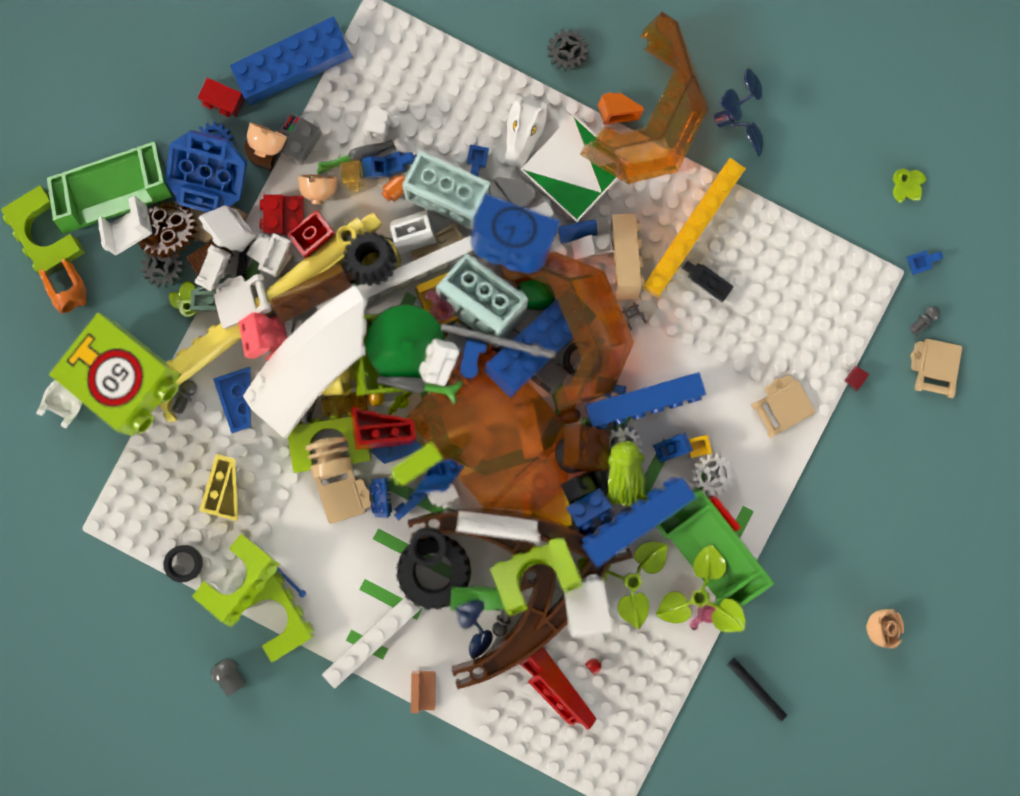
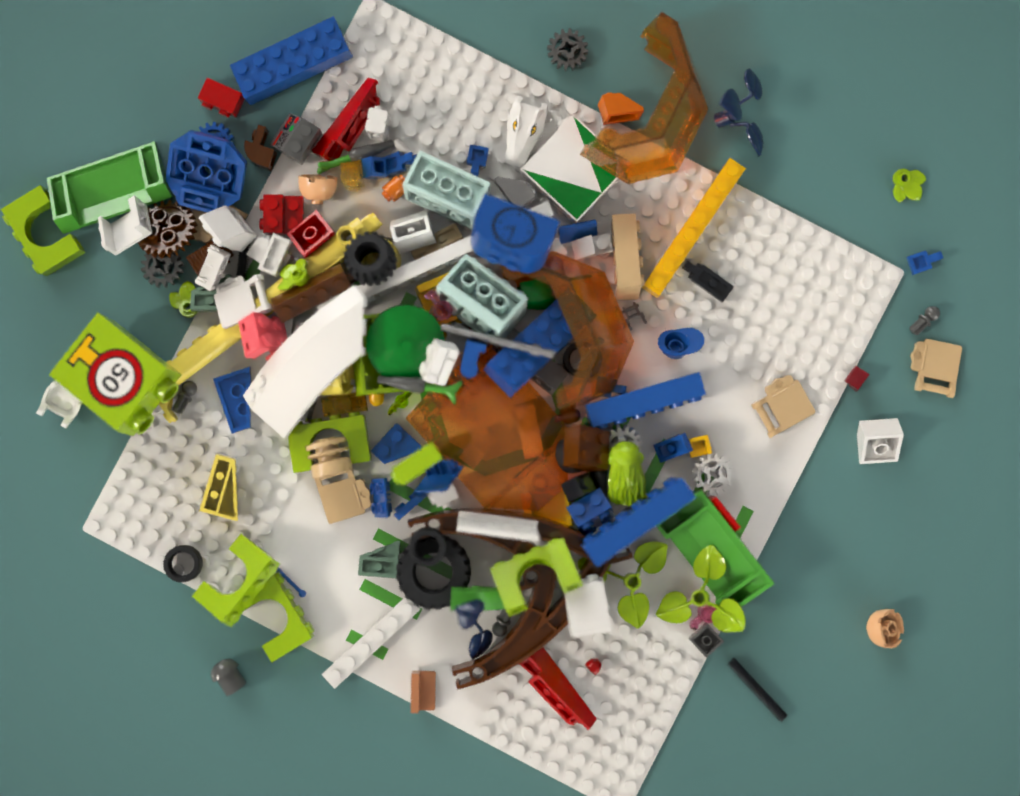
orange piece [39,259,87,314] -> none
light nougat cylinder [247,123,287,158] -> none
red wedge [350,407,416,450] -> none
none -> lime plate [278,258,309,291]
none -> red wedge [312,78,380,161]
none -> sand green wing [358,541,401,579]
none -> blue piece [658,328,704,360]
none -> dark grey piece [688,622,724,658]
none -> white slope [857,418,904,464]

